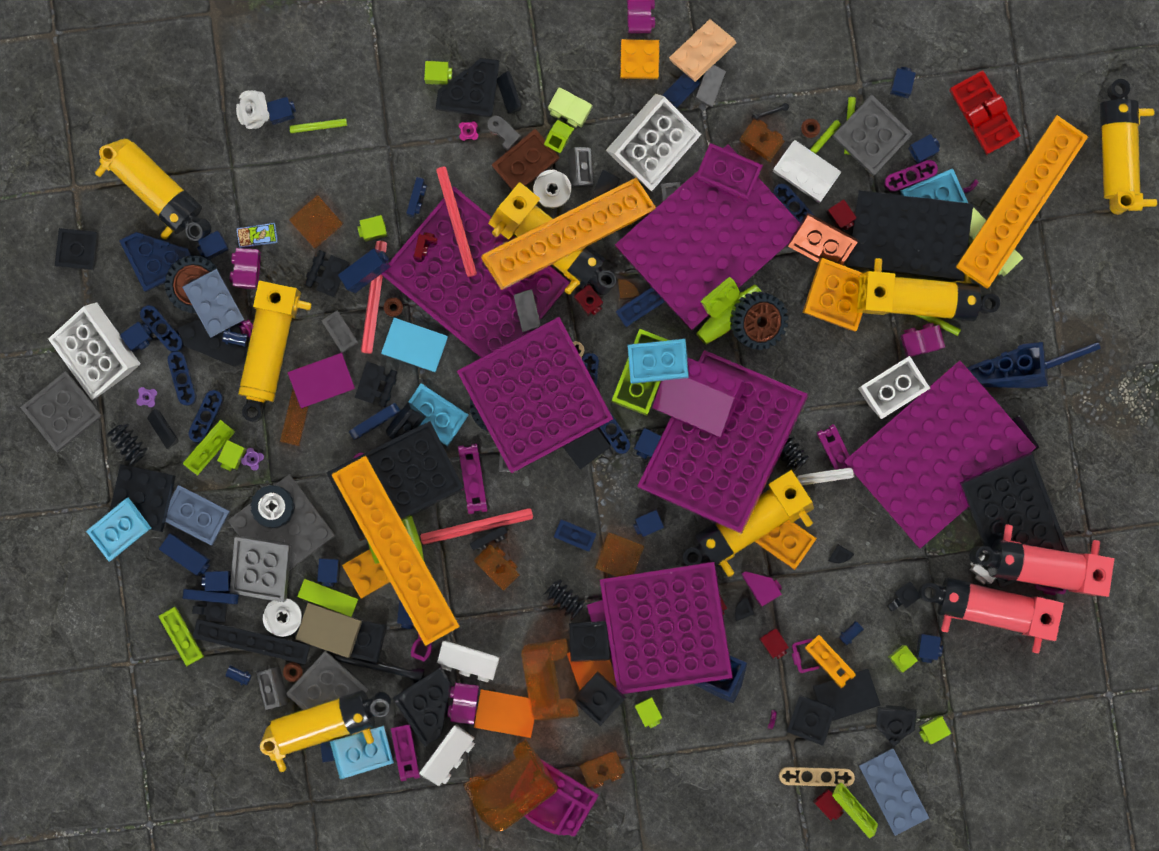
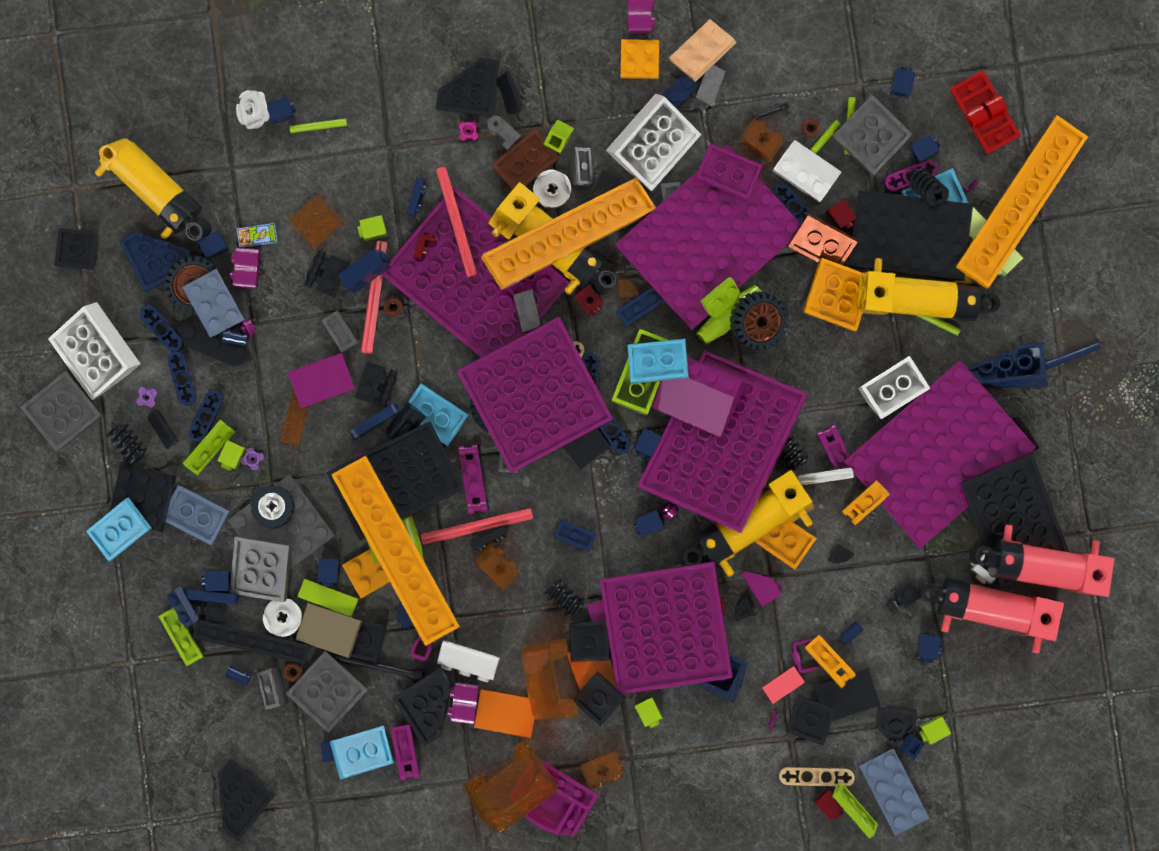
dark blue brick [120,322,152,352] -> none
dark blue brick [159,534,210,576] -> none
yellow piece [238,281,312,422] -> none
yellow piece [260,690,391,772] -> none
medium azure tile [381,318,448,373] -> none
white slope [419,724,475,786] -> none
lime brick [424,61,452,85] -> none
yellowish green brick [548,88,593,128] -> none
clear orange plate [594,532,644,577] -> none
dark red brick [759,628,789,659] -> none
lime brick [888,645,918,673] -> none
magenta brick [901,323,945,358] -> none
magenta piece [1034,584,1066,596] -> none
yellow piece [1100,79,1157,215] -> none
none -> dark blue plate [167,587,199,629]
none -> black plate [218,759,276,842]
none -> magenta plate [661,502,679,520]
none -> coral tile [762,666,805,704]
none -> light orange plate [842,480,890,525]
none -> dark blue plate [899,734,925,760]
none -> black piece [909,168,949,207]

